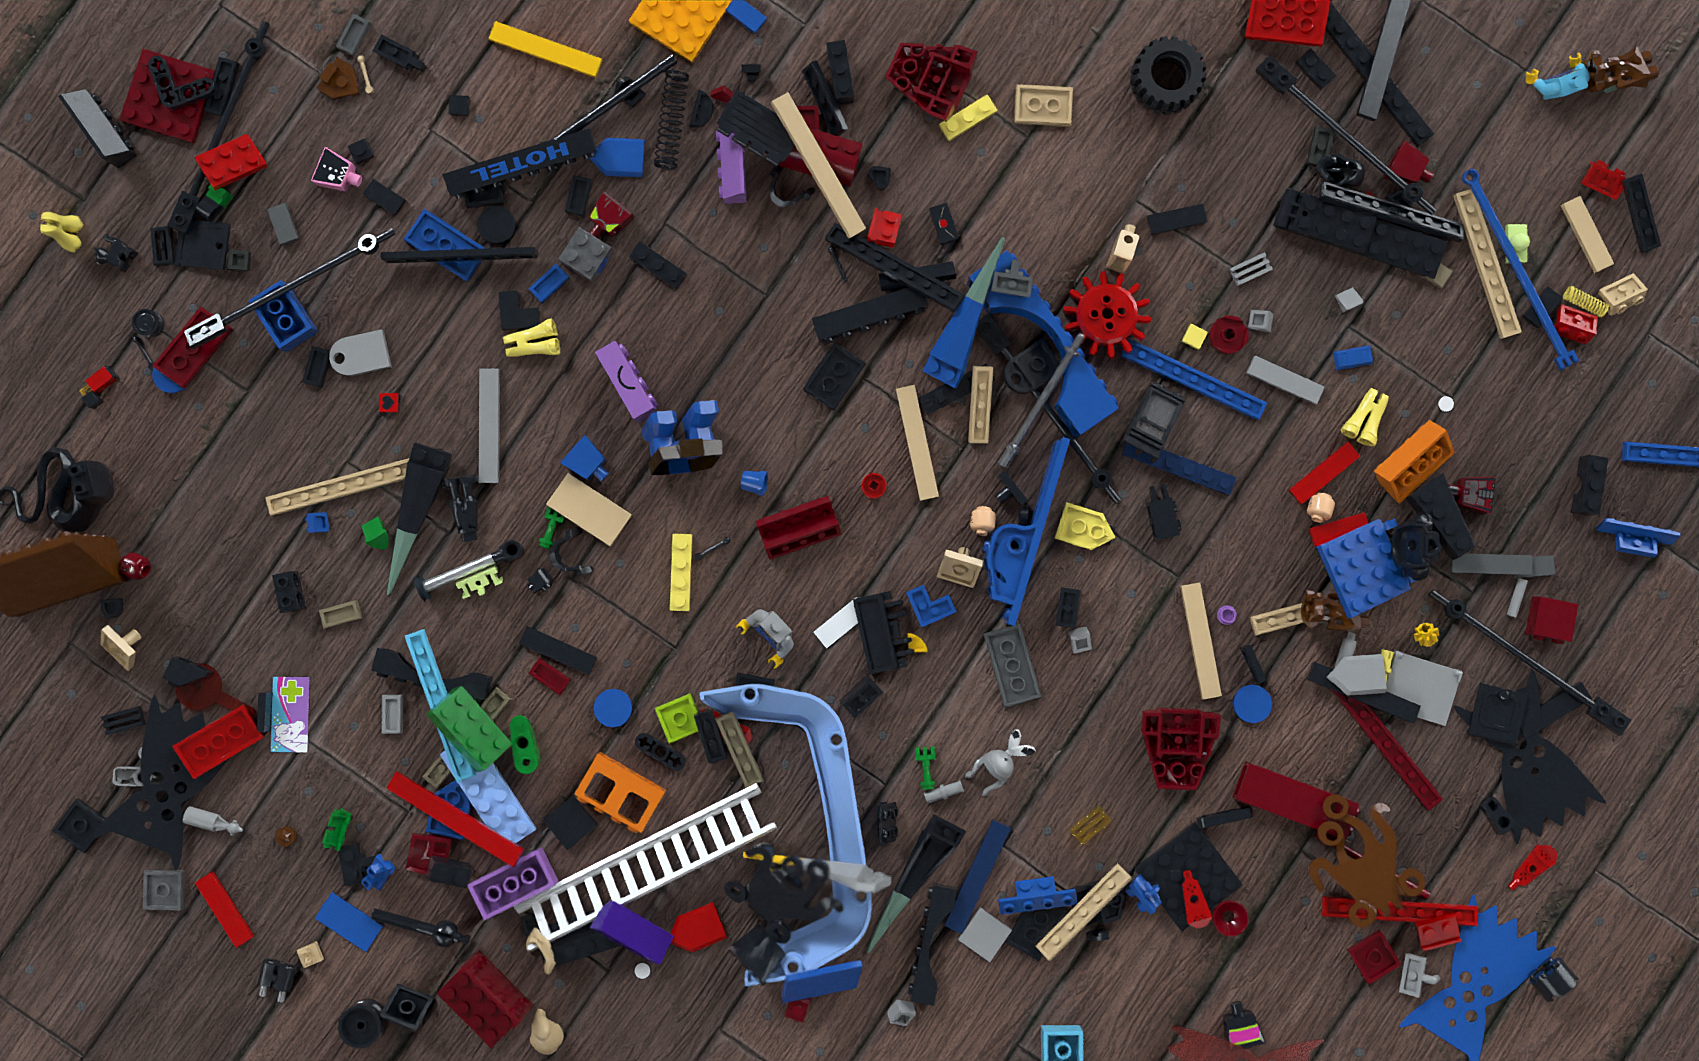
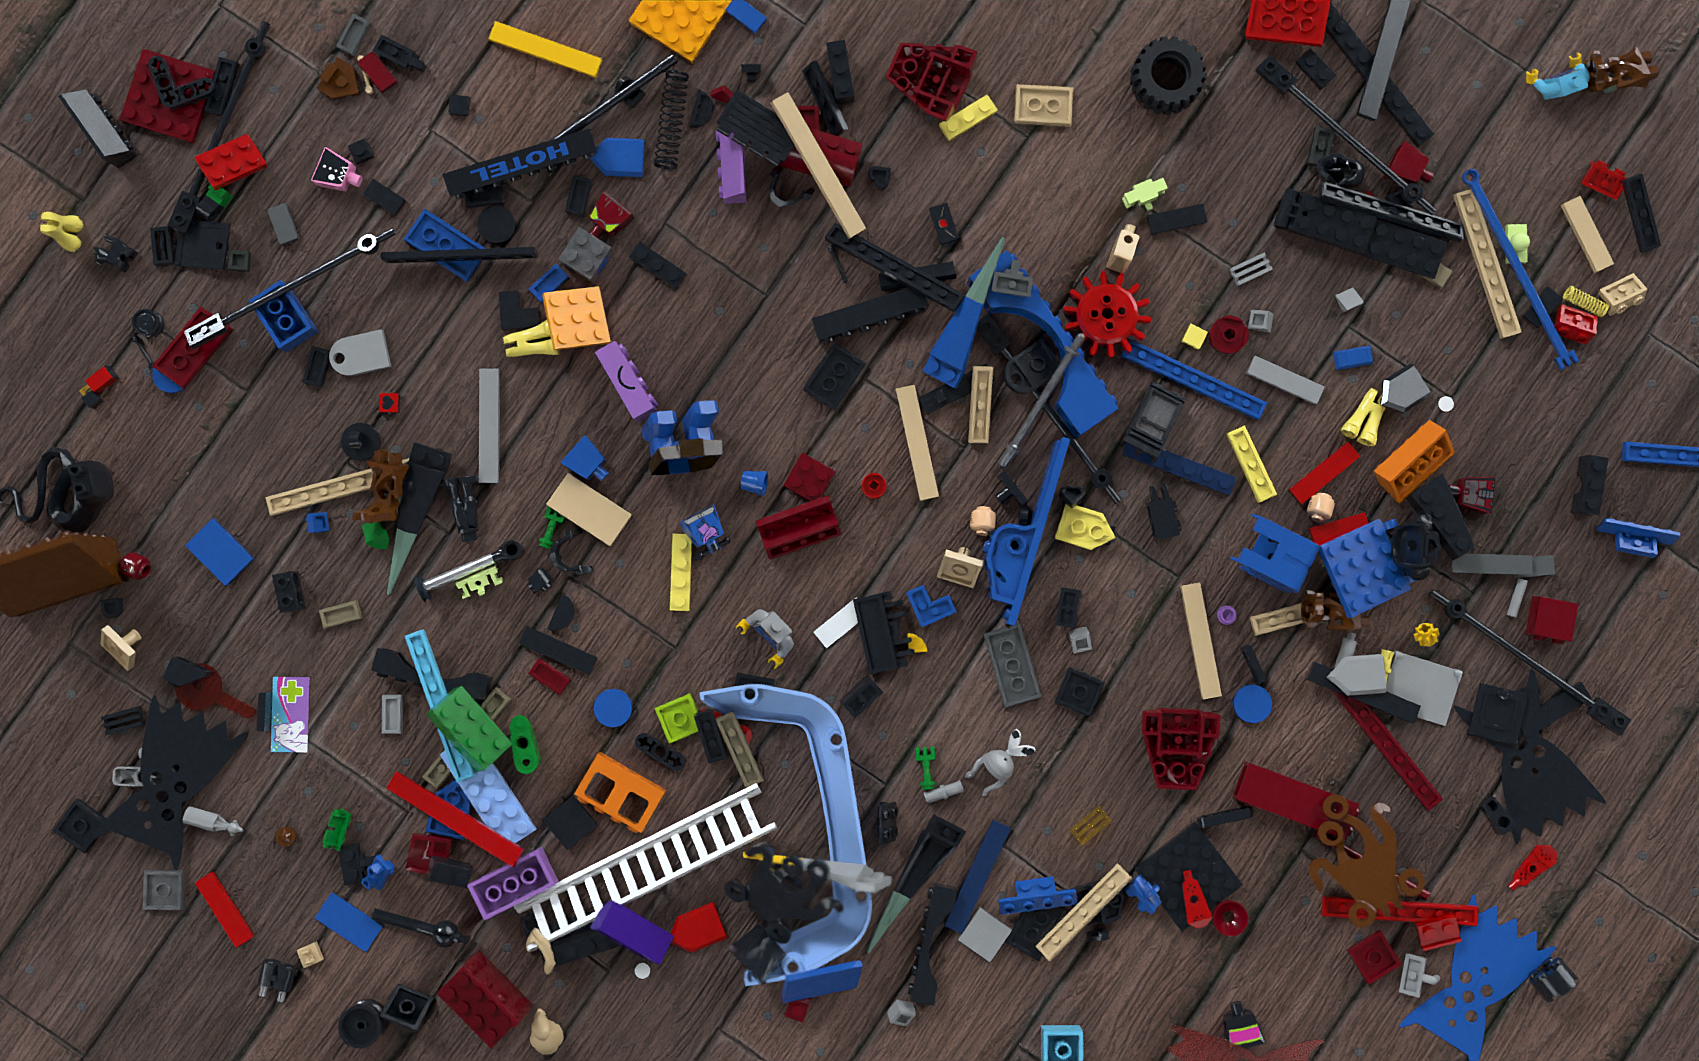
red plate [172,704,265,779] -> none
red plate [867,208,902,248] -> none
none -> blue tile [185,518,255,586]
none -> black tile [341,422,381,461]
none -> reddish brown hips [352,449,409,523]
none -> dark red tile [357,51,397,93]
none -> light orange plate [542,286,611,351]
none -> black tile [547,593,575,630]
none -> torso [679,505,724,554]
none -> dark red plate [783,452,835,501]
none -> black tile [1054,666,1105,717]
none -> black tile [1059,486,1085,508]
none -> yellowish green piece [1122,178,1168,211]
none -> light yellow tile [1226,426,1277,503]
none -> blue piece [1230,514,1320,593]
none -> tile [1379,364,1430,414]

